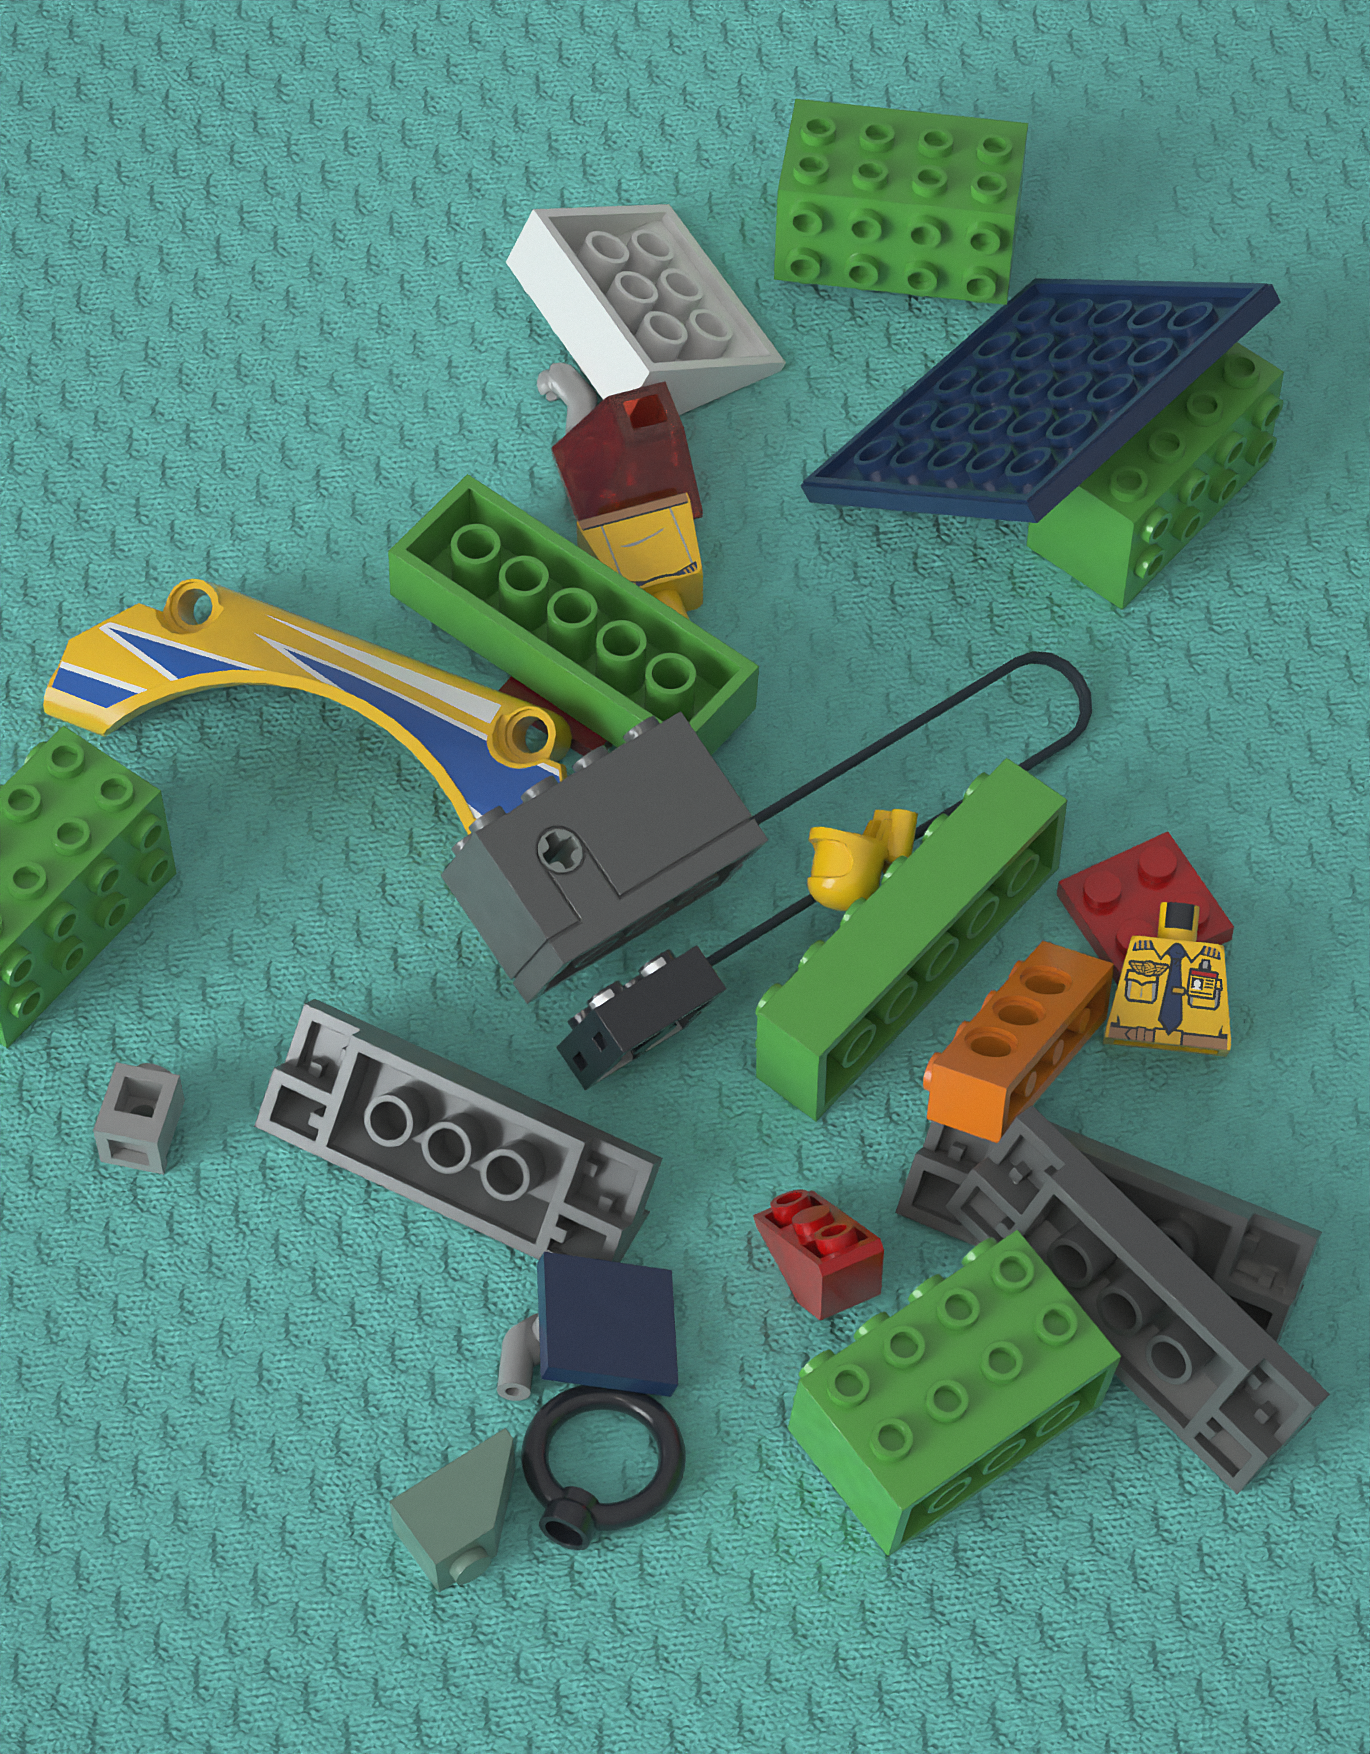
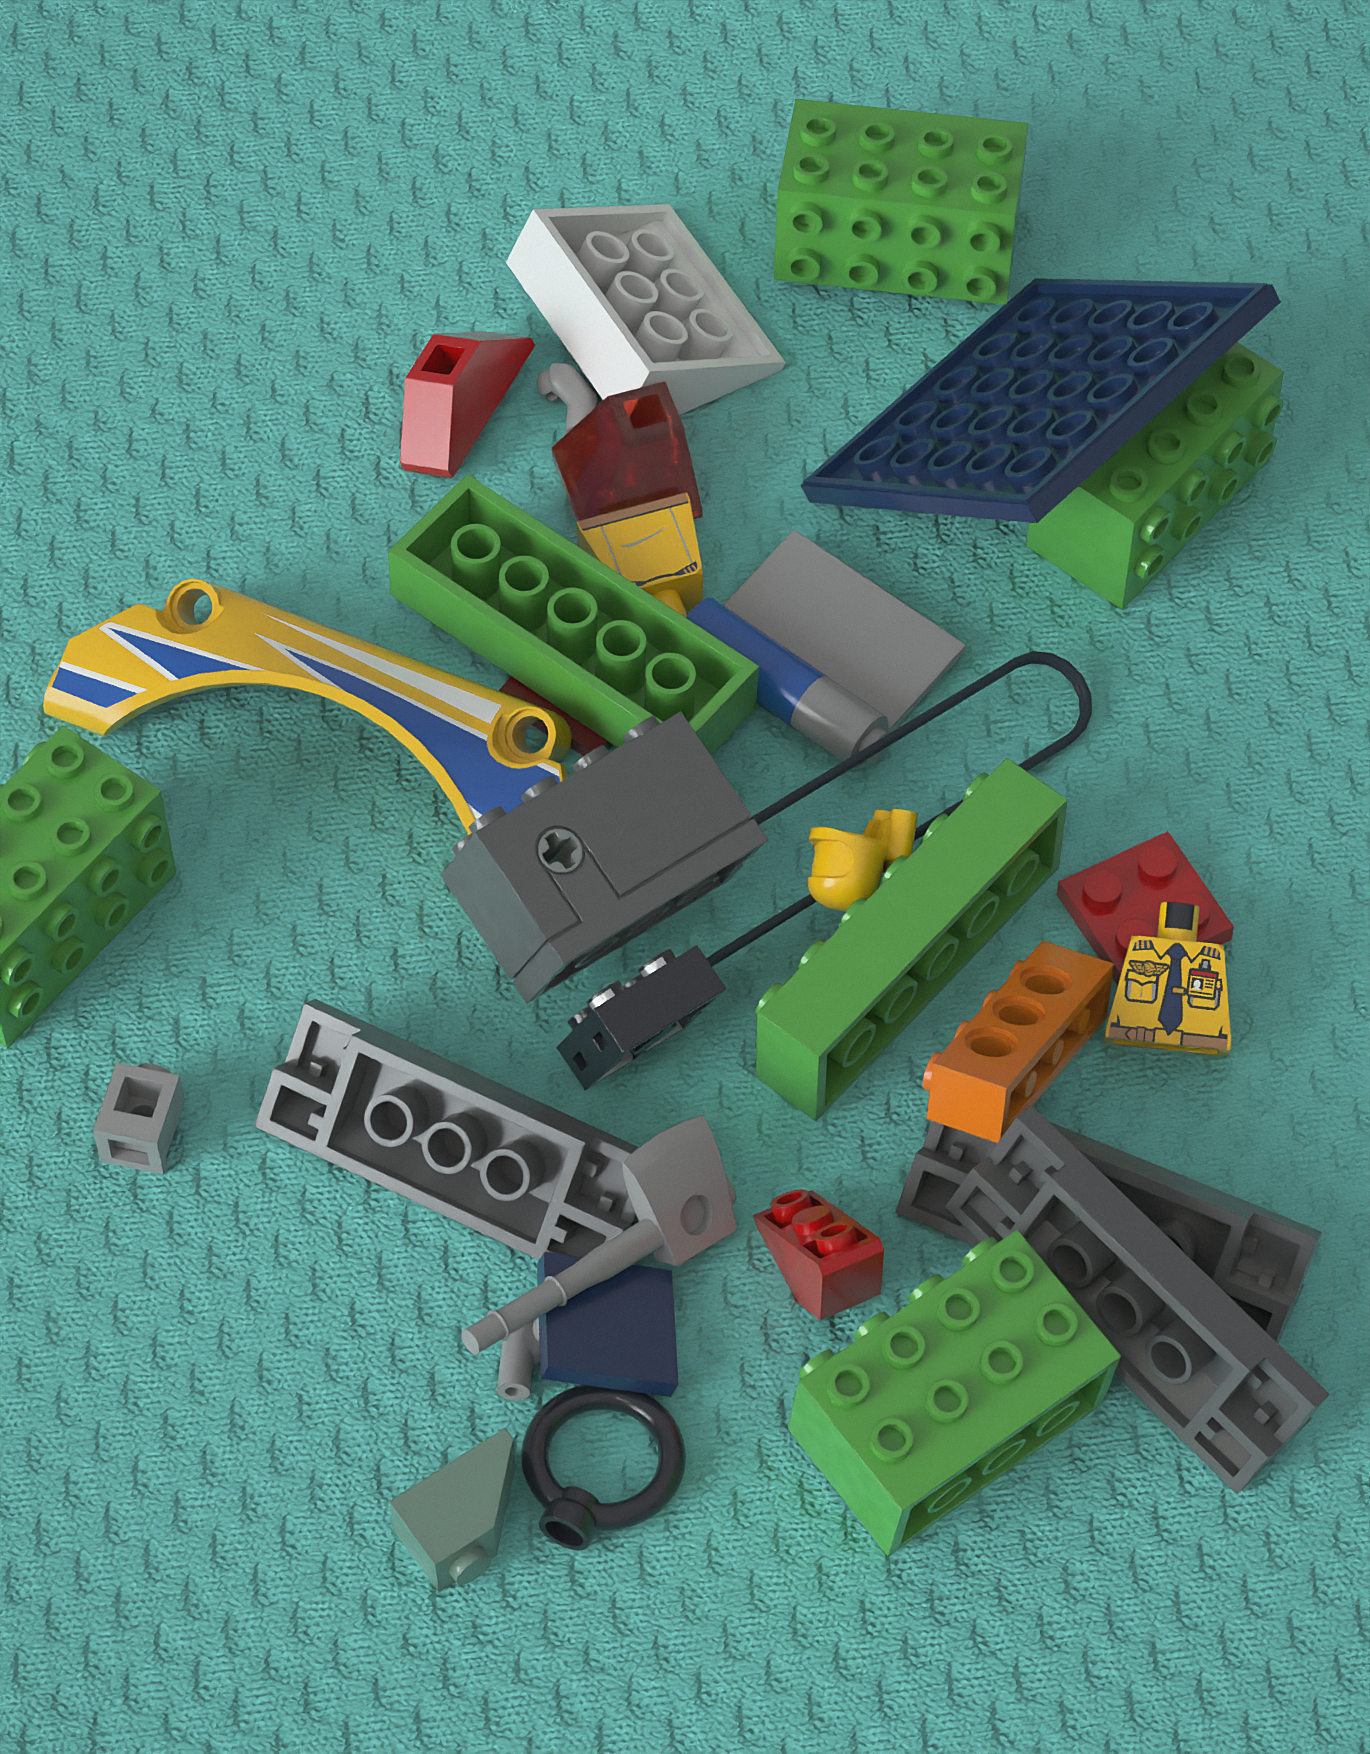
none -> red slope [400,331,535,478]
none -> light grey piece [461,1115,737,1354]
none -> light grey door [686,530,966,768]

